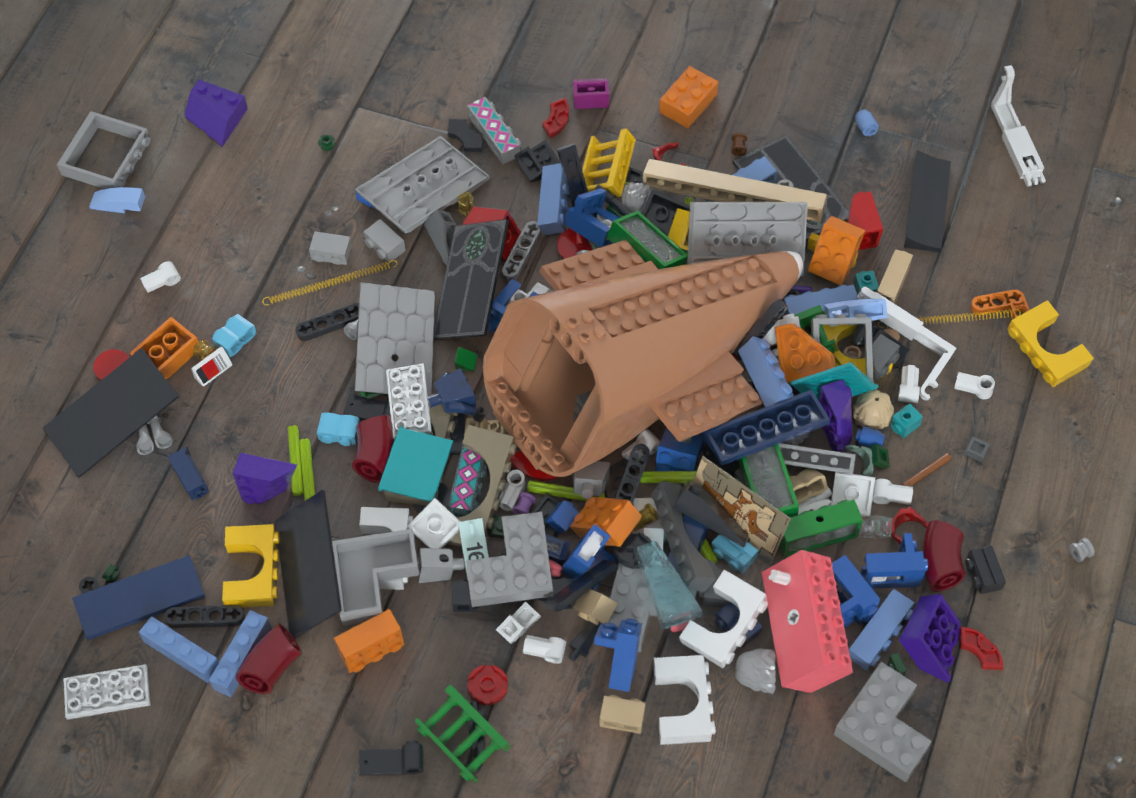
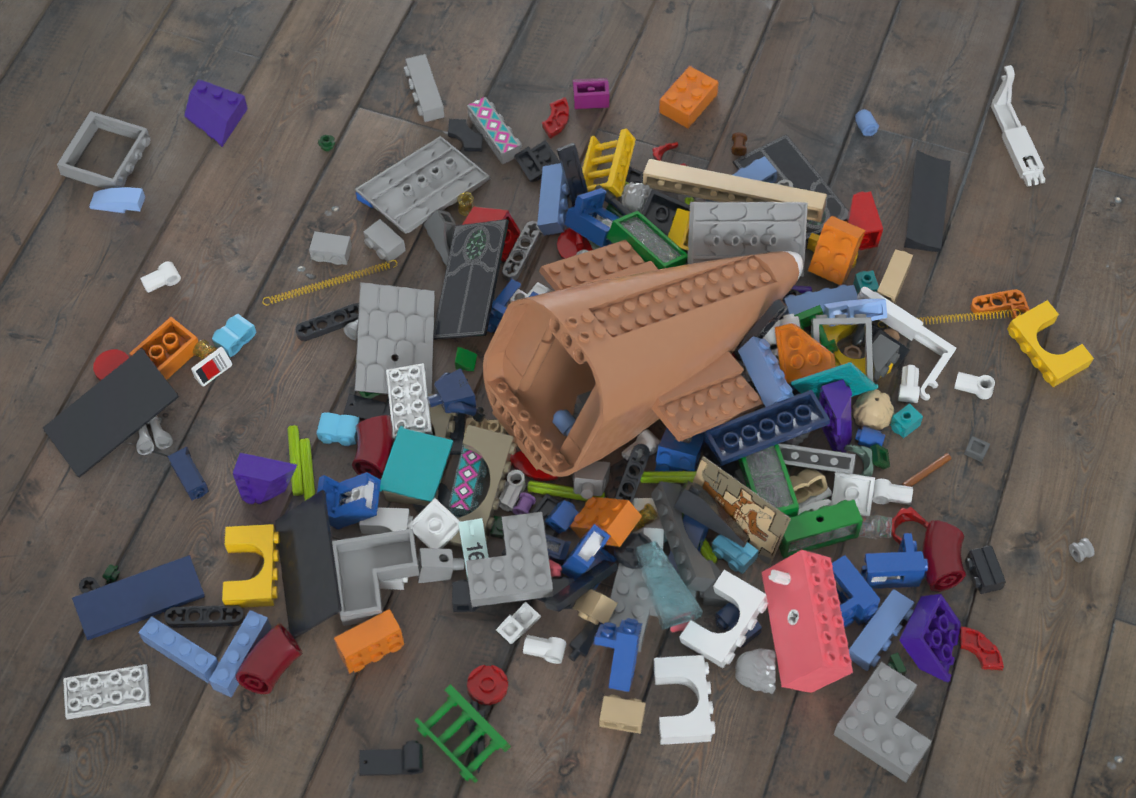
none -> blue brick [317,472,381,529]
none -> light grey brick [404,54,445,122]
none -> medium blue brick [552,410,576,436]

